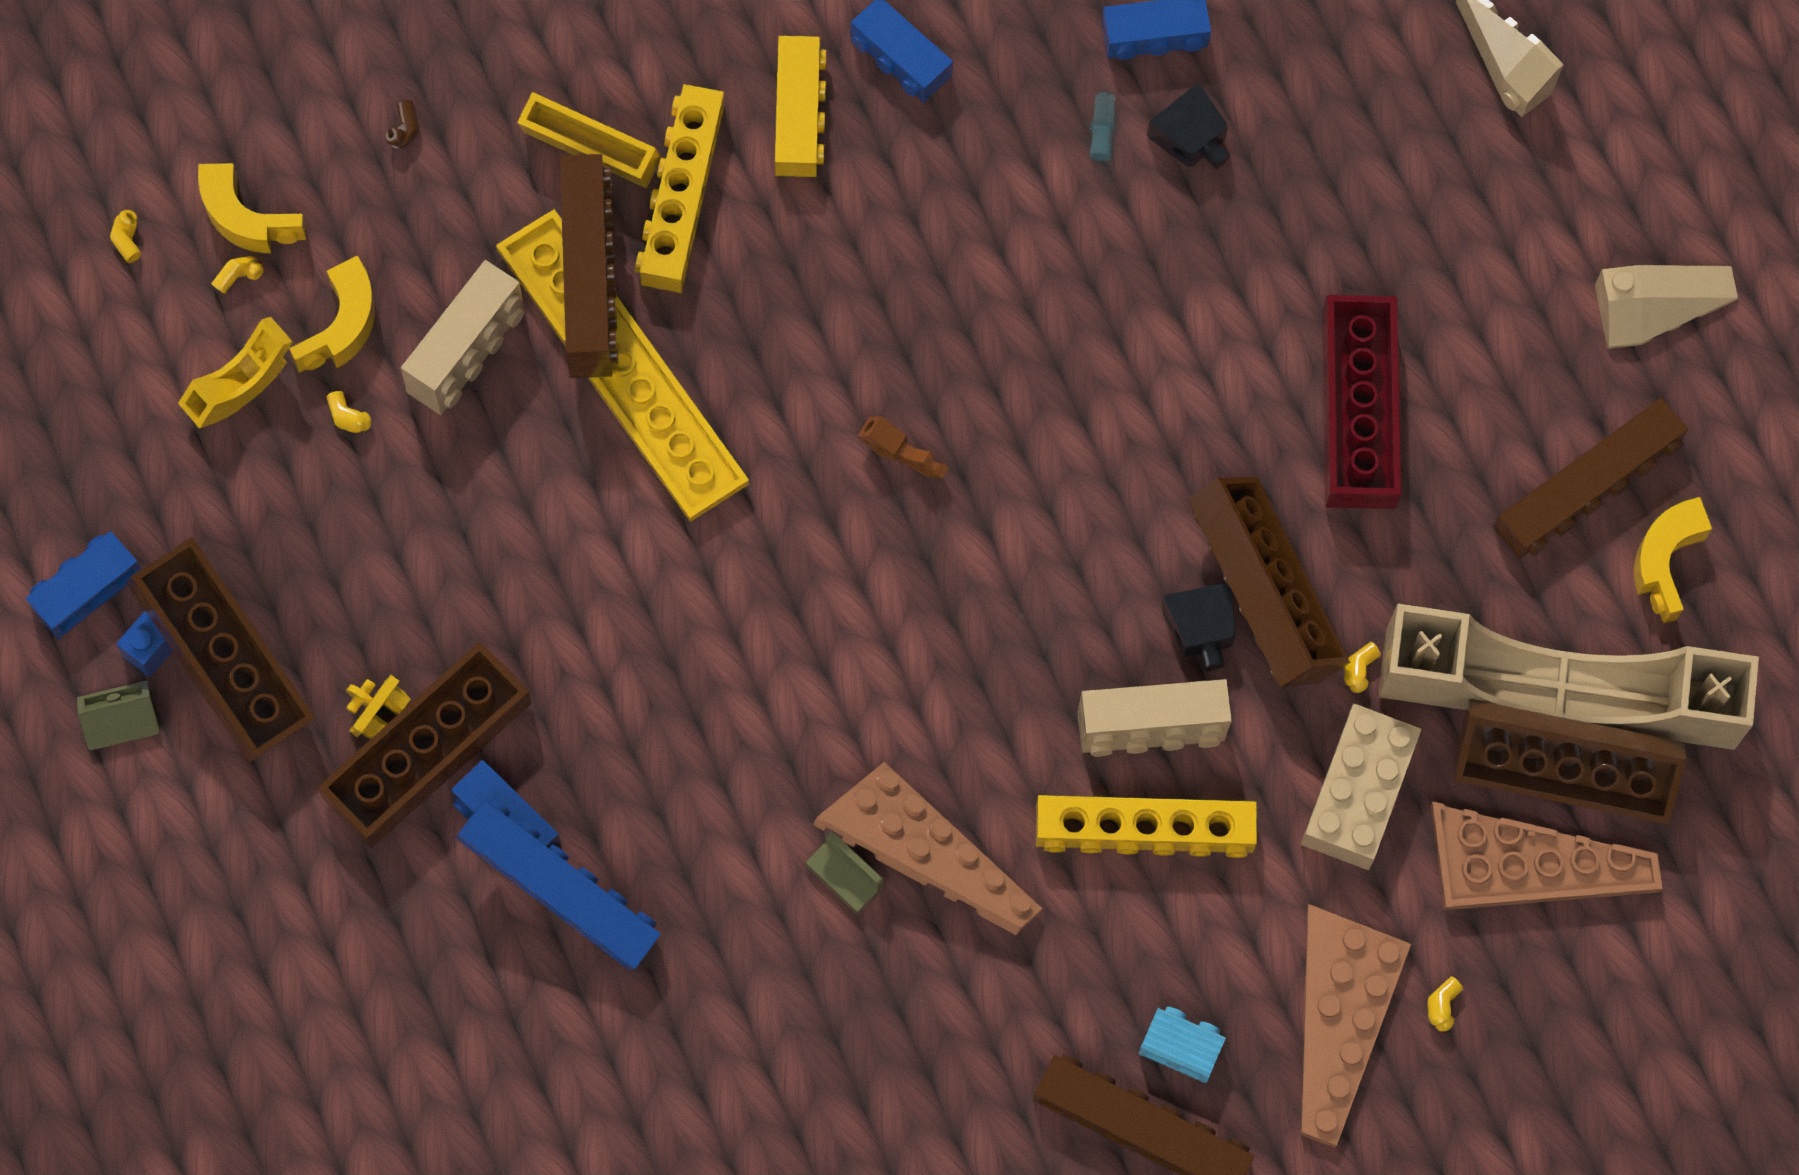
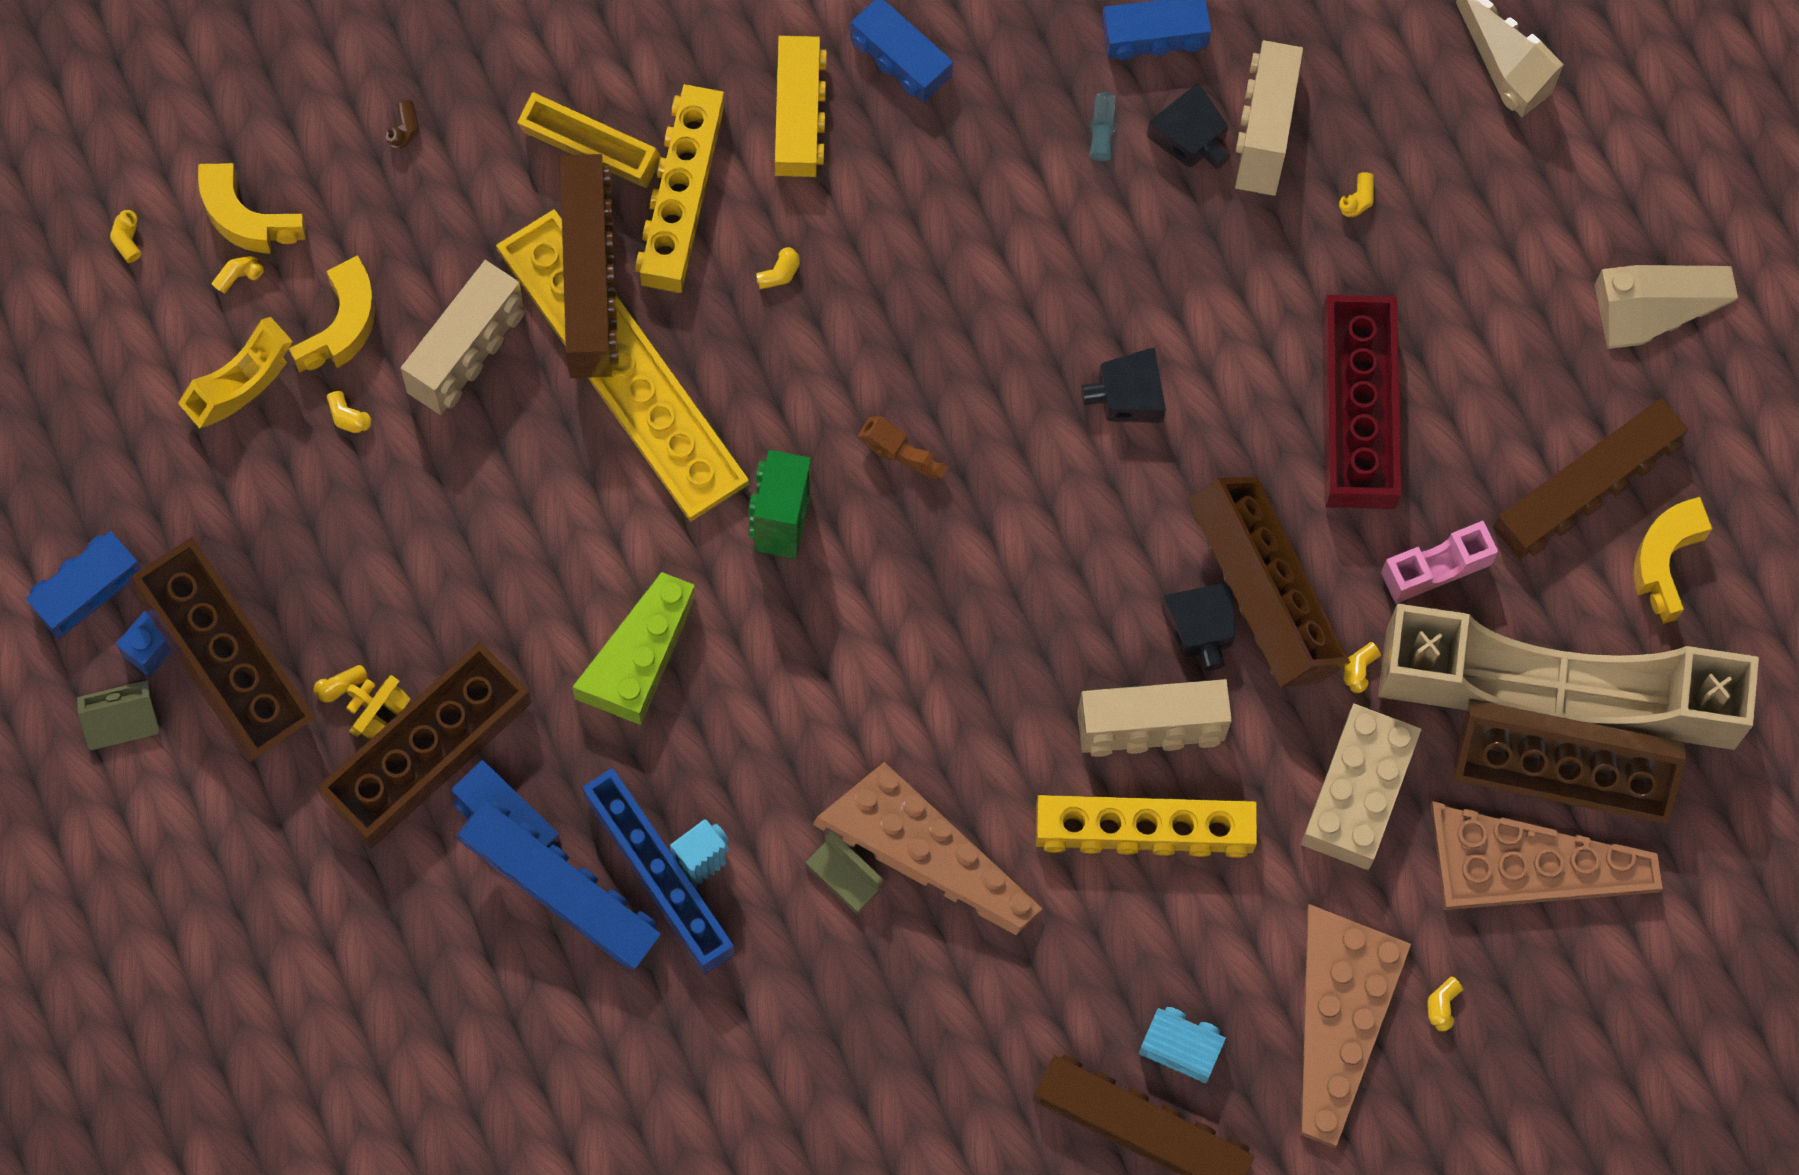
none -> yellow arm [313,665,367,703]
none -> lime wedge [572,572,696,725]
none -> blue brick [582,768,734,975]
none -> medium azure brick [670,819,730,888]
none -> green brick [748,449,811,559]
none -> yellow arm [756,247,800,290]
none -> black torso [1081,348,1166,423]
none -> tan wedge [1235,40,1303,196]
none -> yellow arm [1339,172,1374,217]
none -> bright pink arch [1381,521,1498,604]

